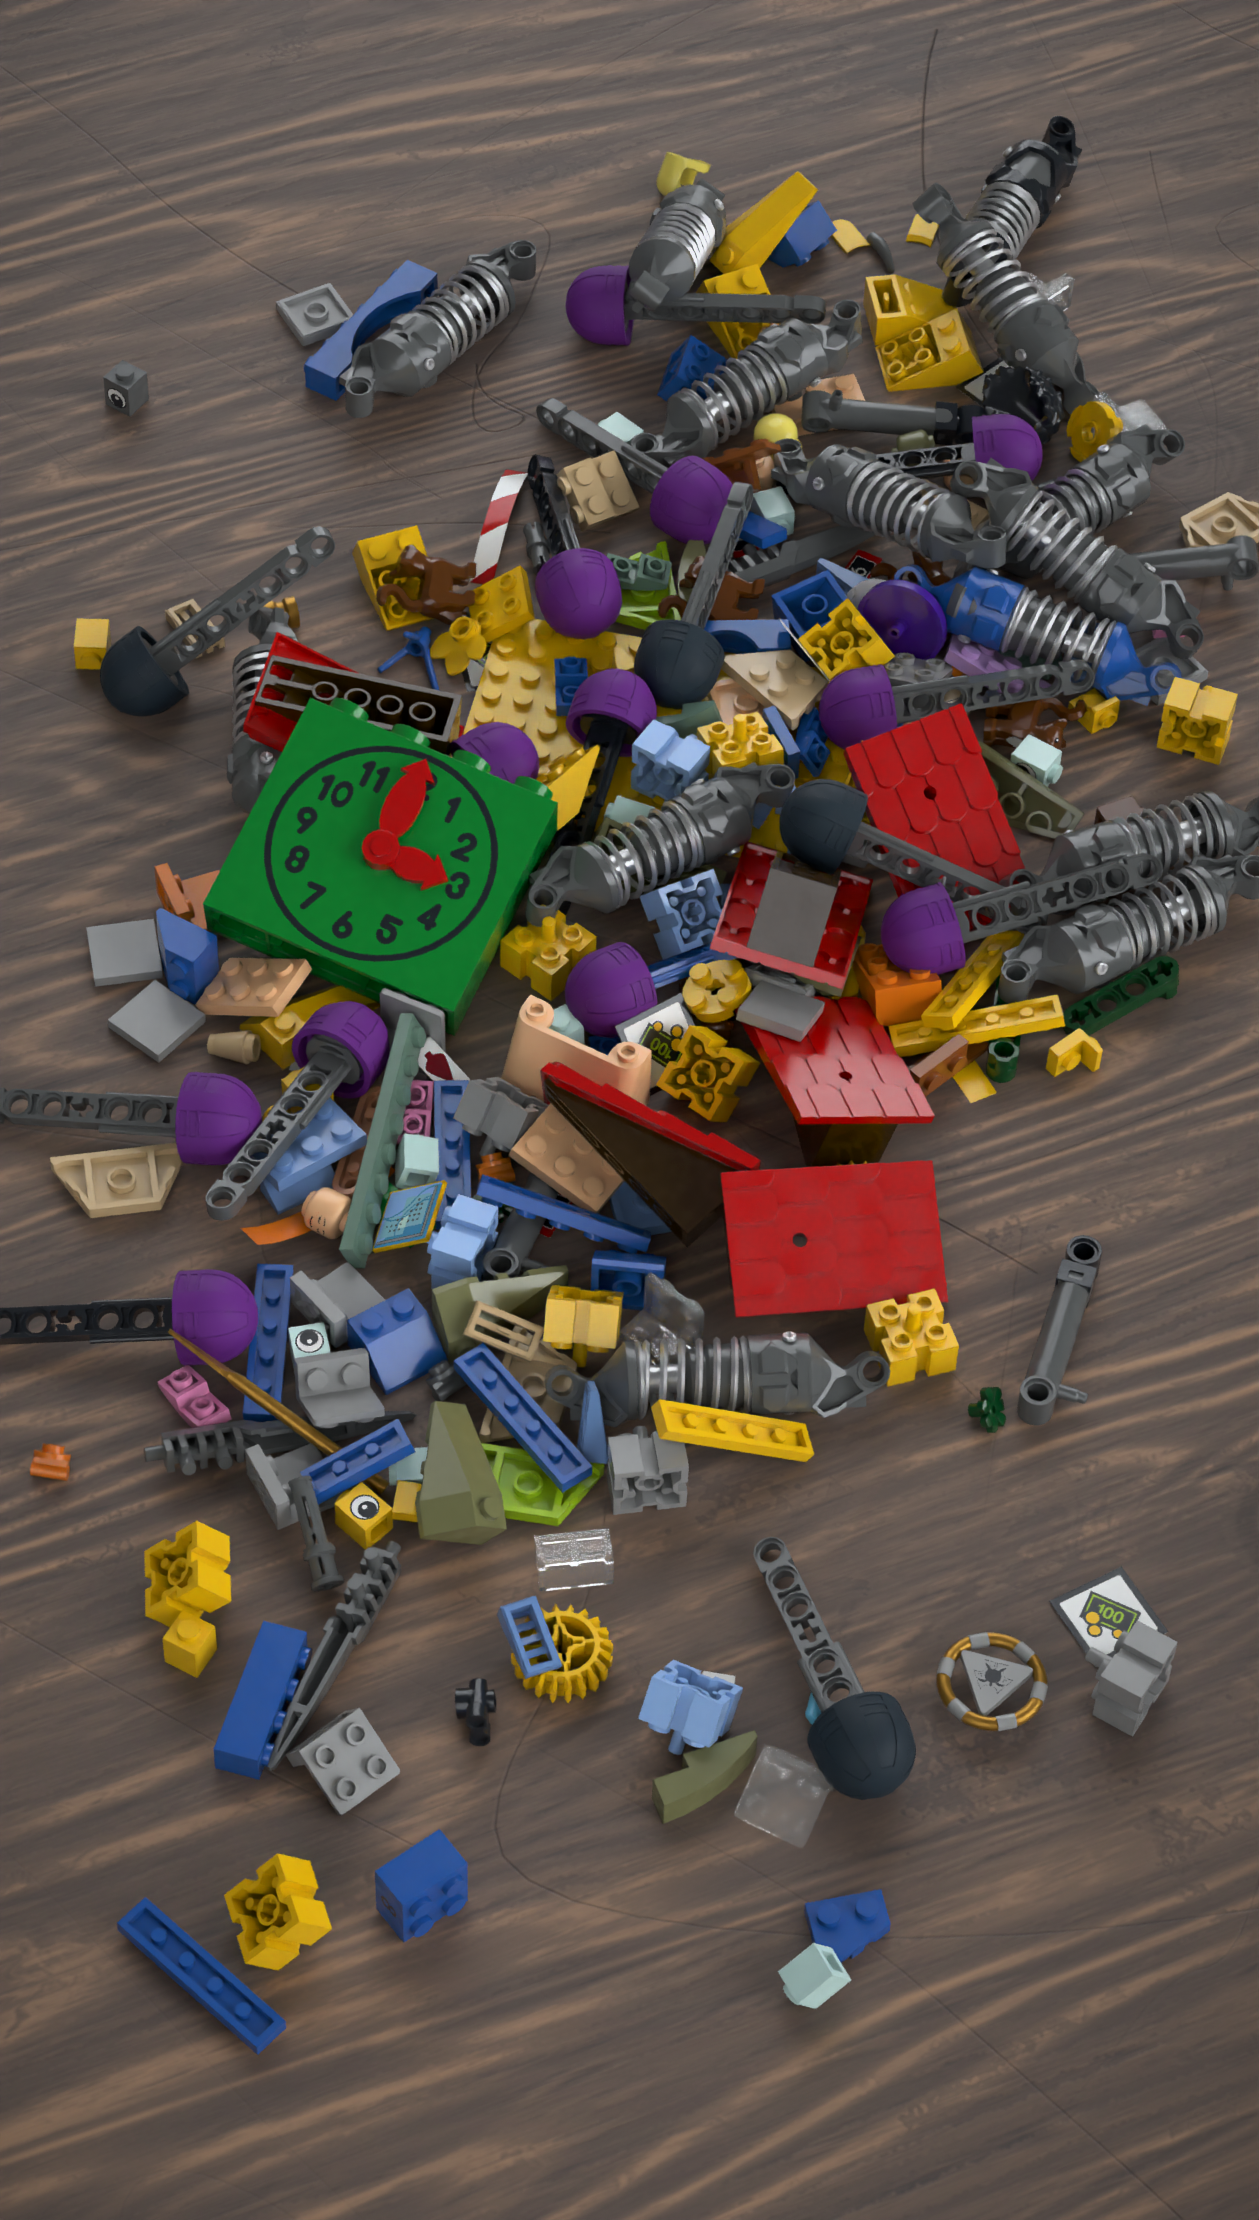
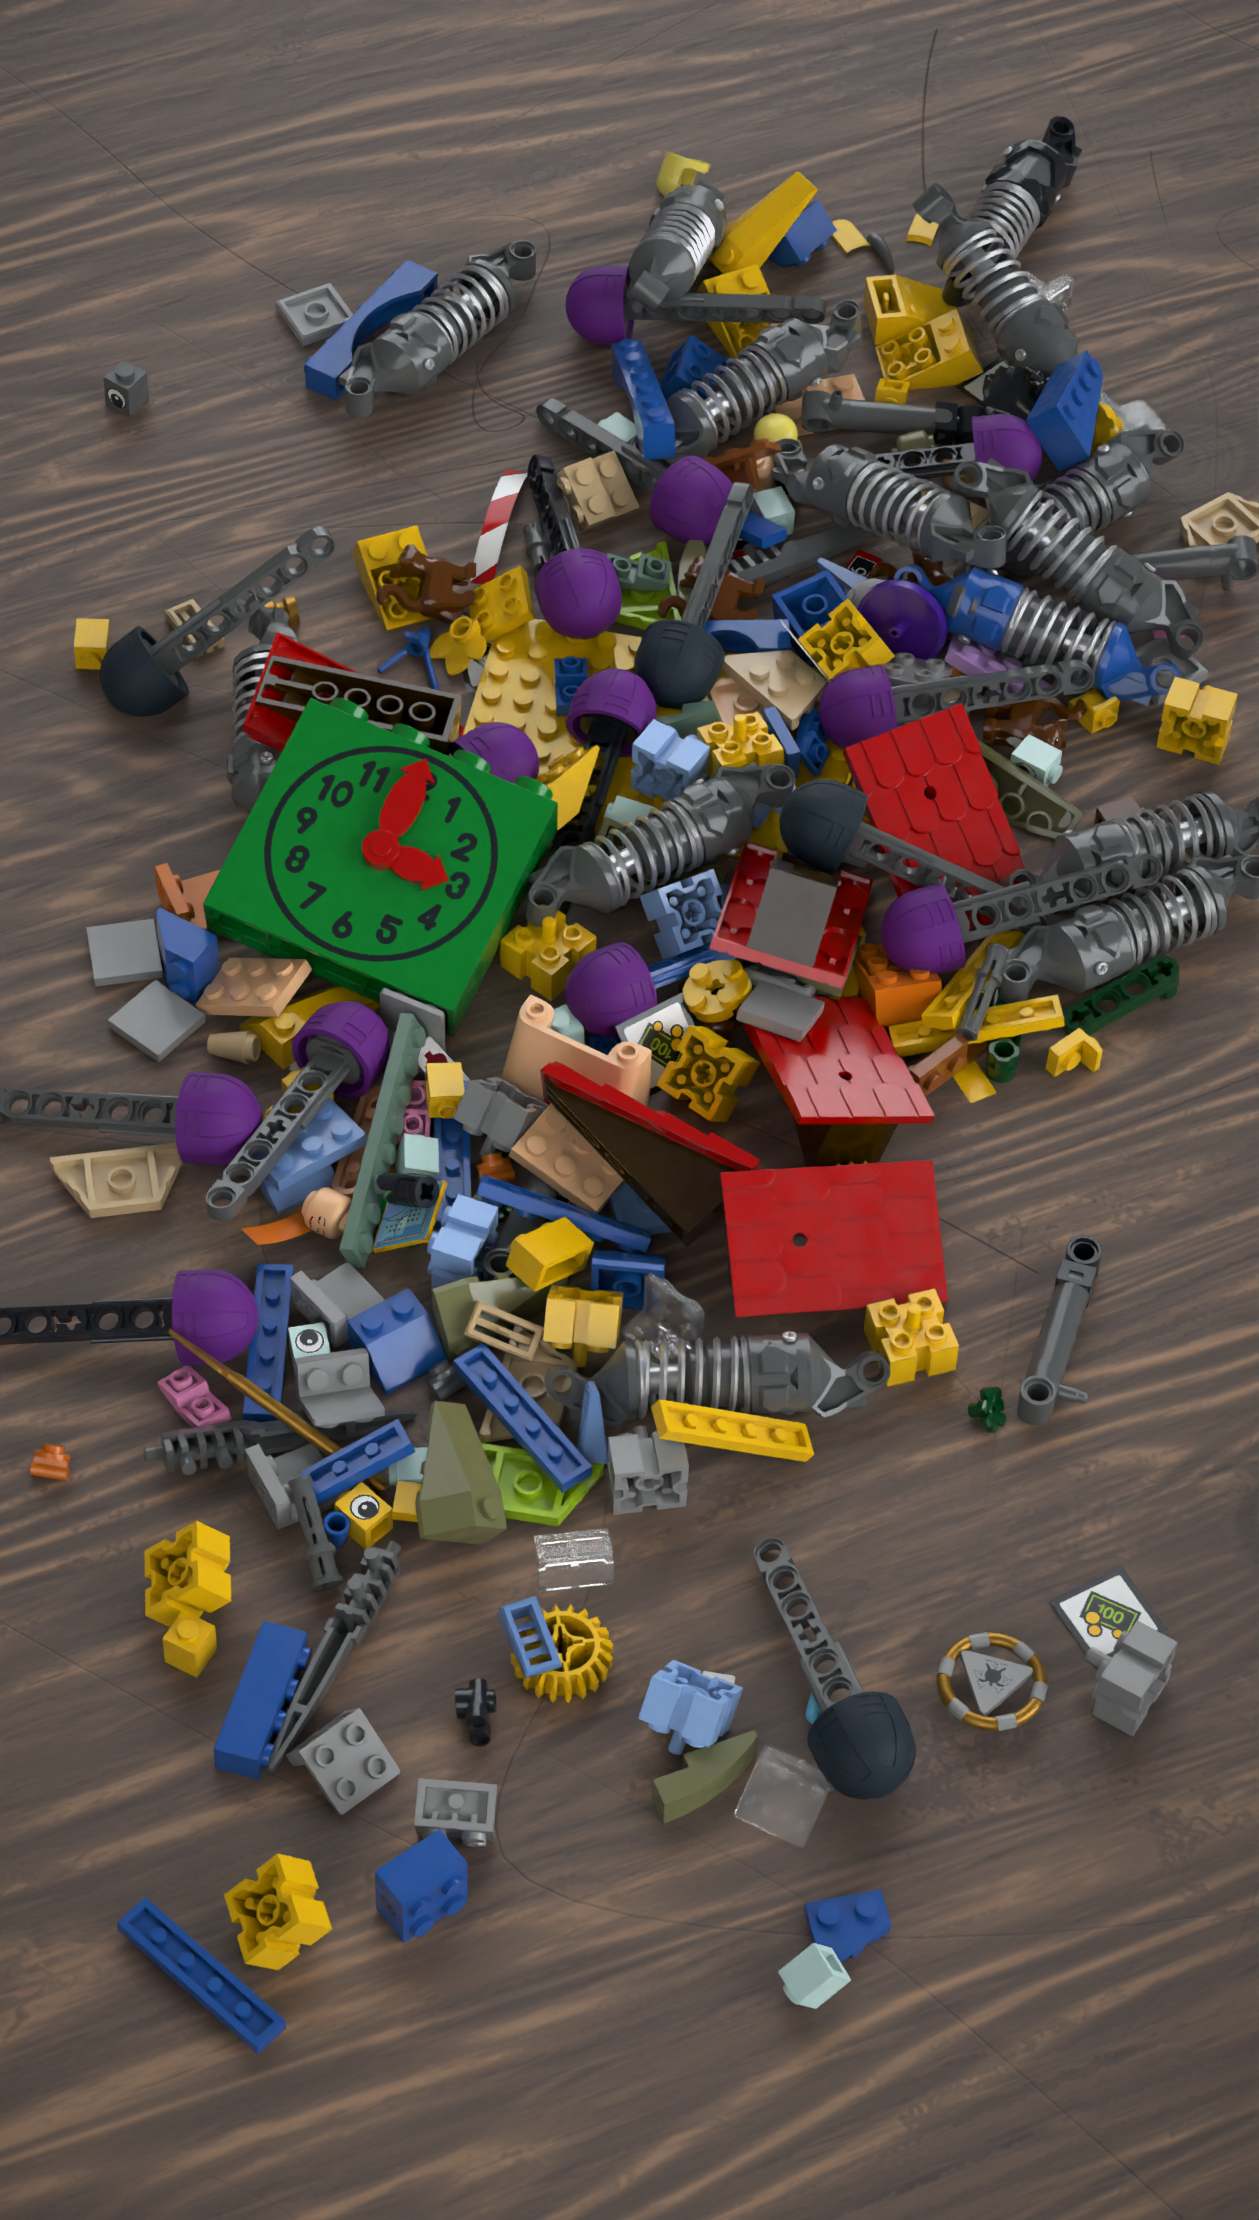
none -> blue hinge [323,1511,350,1550]
none -> black hinge [376,1173,439,1208]
none -> light grey bracket [414,1778,497,1847]
none -> yellow brick [425,1062,465,1119]
none -> yellow brick [505,1217,594,1292]
none -> blue arch [611,339,675,460]
none -> yellow bracket [875,378,911,404]
none -> dark grey pin [956,943,1010,1041]
none -> blue wedge [1026,350,1103,472]

